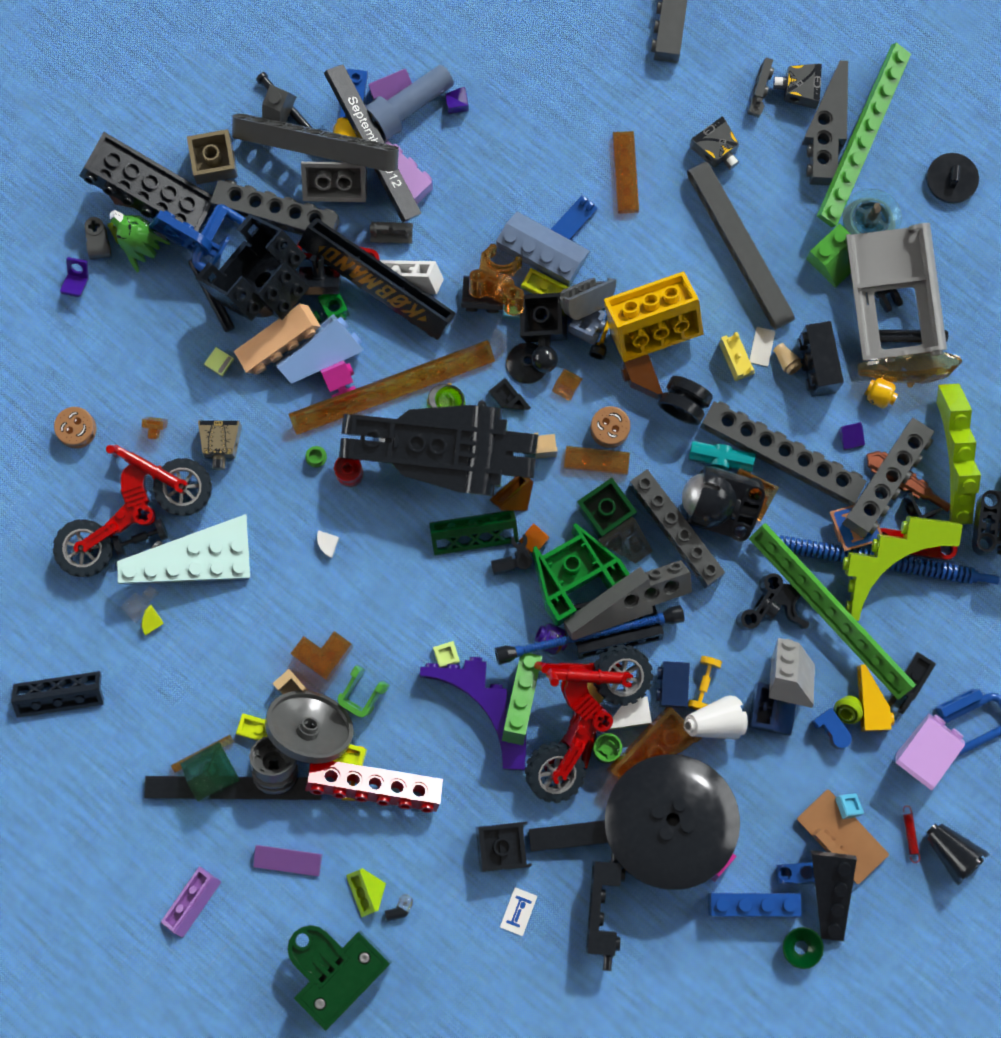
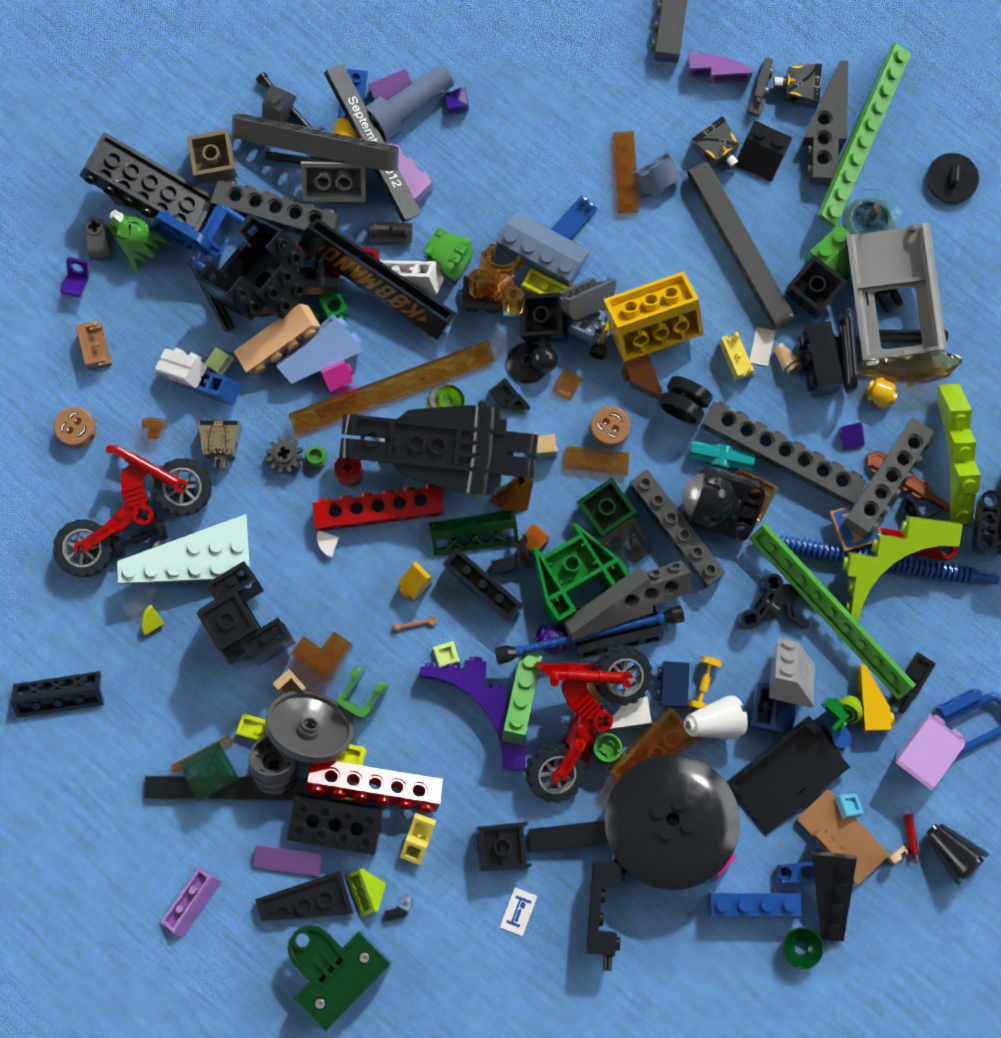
none -> medium nougat hinge [76,321,112,370]
none -> white brick [155,348,207,388]
none -> blue slope [172,370,241,406]
none -> black piece [196,561,296,666]
none -> black wing [255,871,354,921]
none -> black bar [266,151,338,164]
none -> dark grey gear [266,436,304,474]
none -> black brick [287,793,385,855]
none -> red brick [312,484,444,532]
none -> nougat hinge [392,616,437,632]
none -> yellow slope [398,561,432,601]
none -> light yellow brick [400,813,436,865]
none -> bright green piece [423,228,474,282]
none -> black brick [443,548,523,624]
none -> sand blue cylinder [633,151,680,197]
none -> medium lavender slope [687,53,753,83]
none -> black door [726,715,850,833]
none -> black slope [736,120,793,182]
none -> black slope [784,255,847,319]
none -> green bracket [820,697,849,732]
none -> black bar [834,308,858,394]
none -> tan tile [886,845,908,864]

